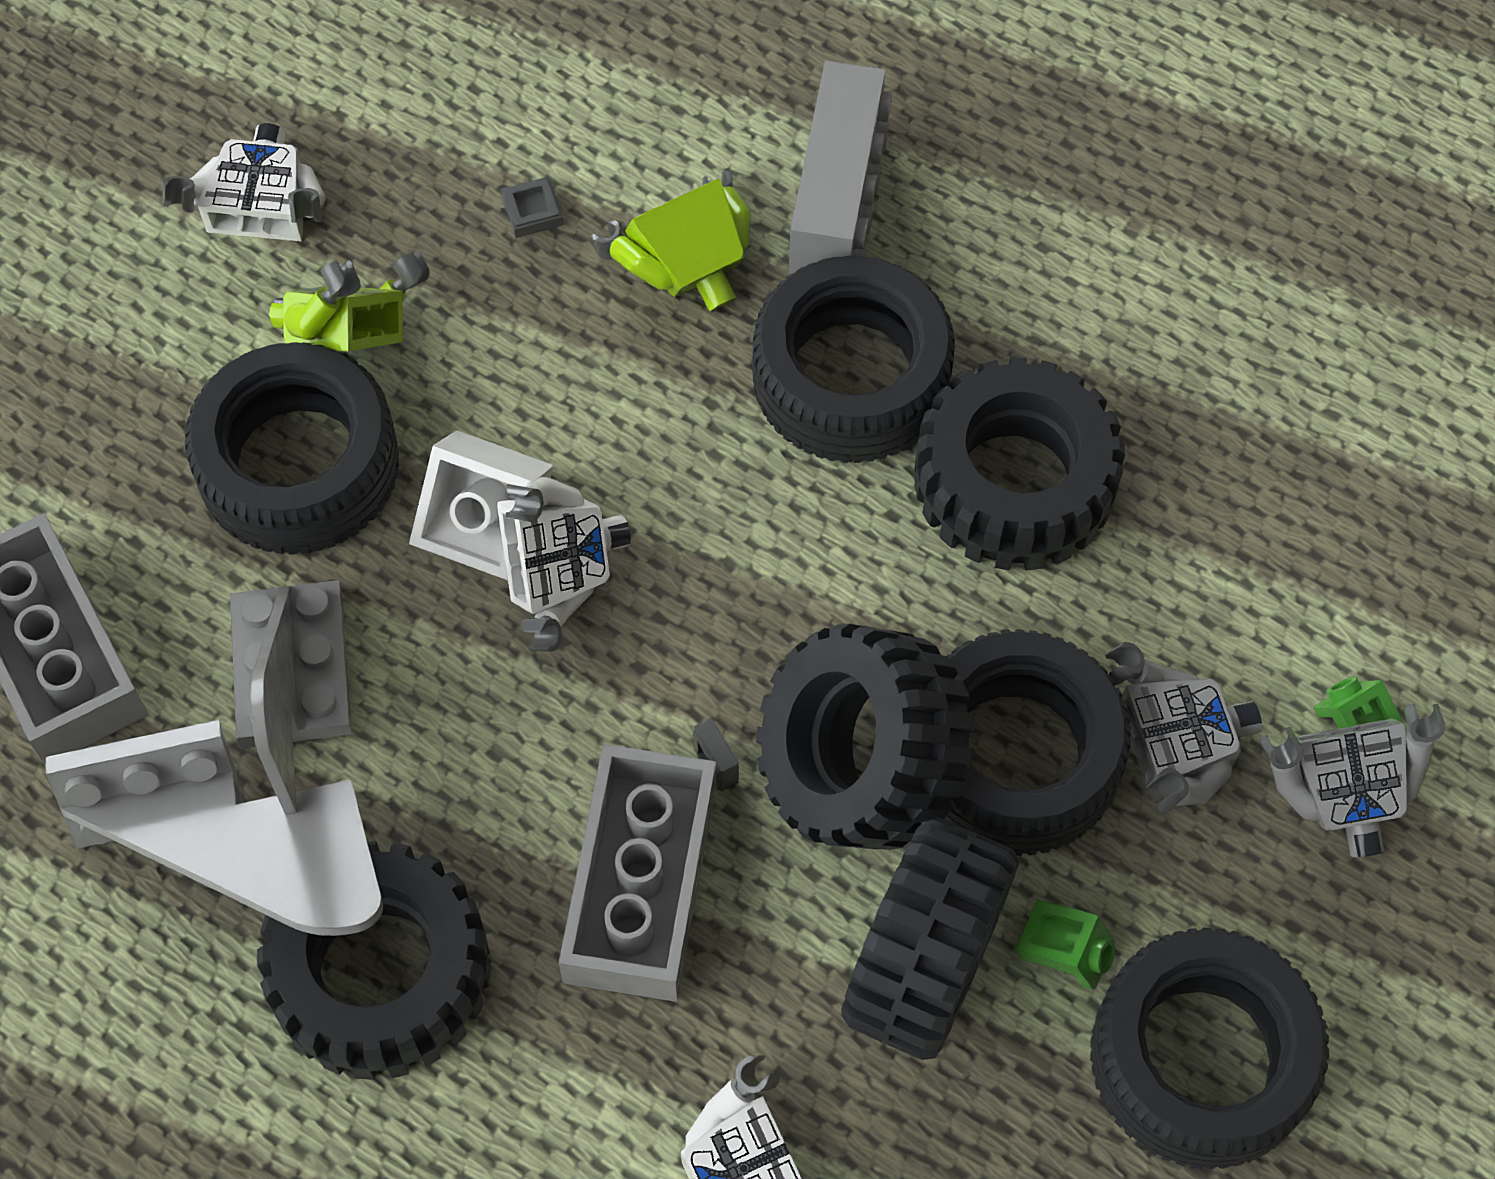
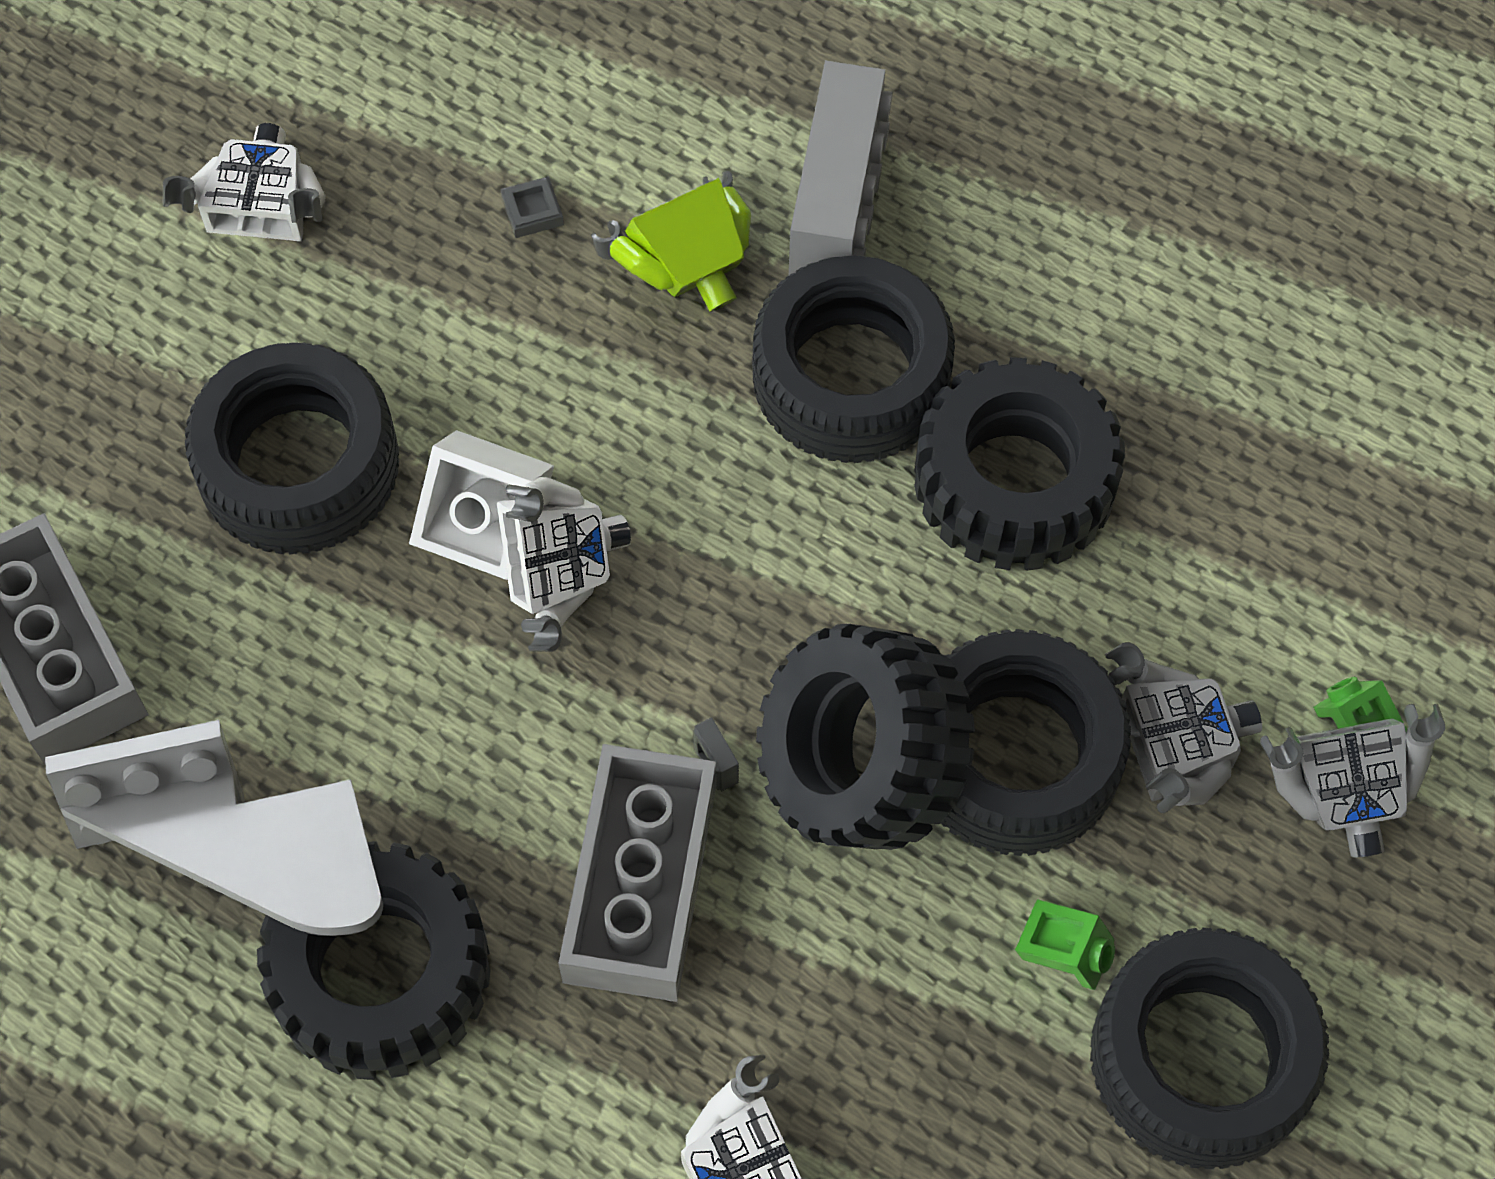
light grey piece [230,580,352,814] -> none
lime torso [269,252,430,351] -> none
black tyre [841,818,1019,1060] -> none

